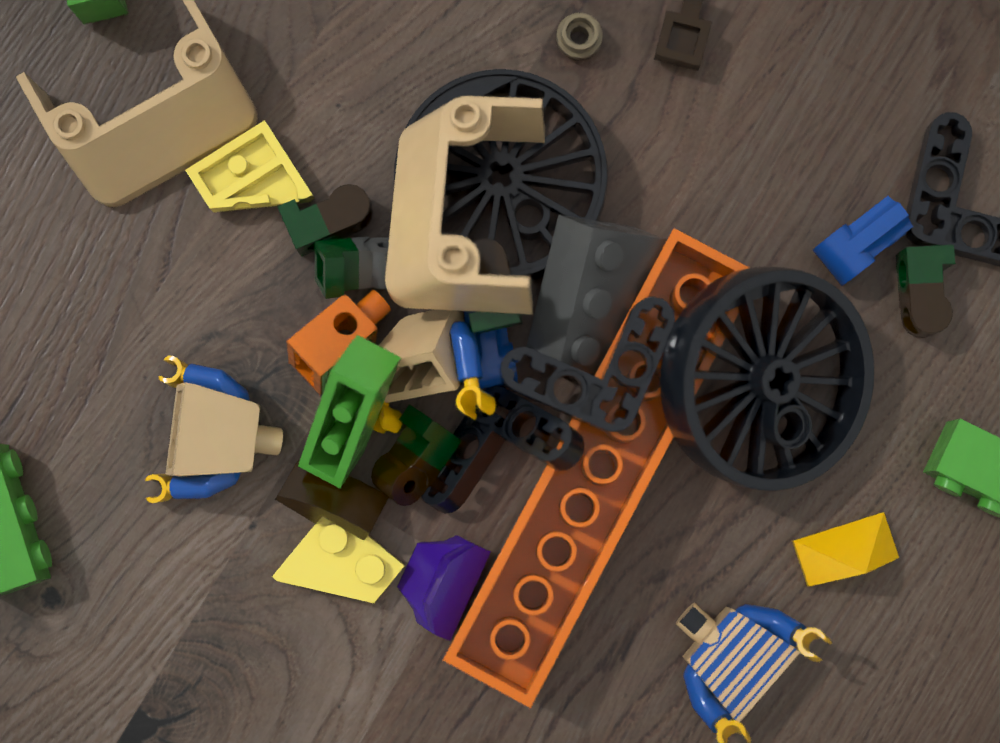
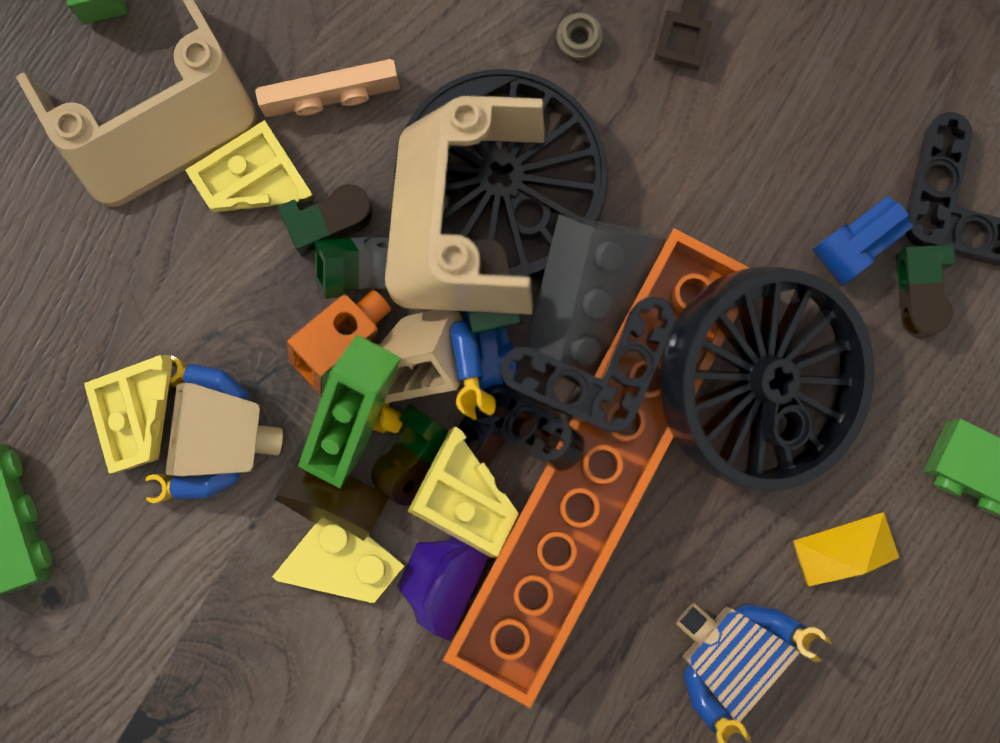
none -> light yellow wing [84,355,172,474]
none -> light nougat plate [255,59,400,118]
none -> light yellow wing [408,427,519,558]

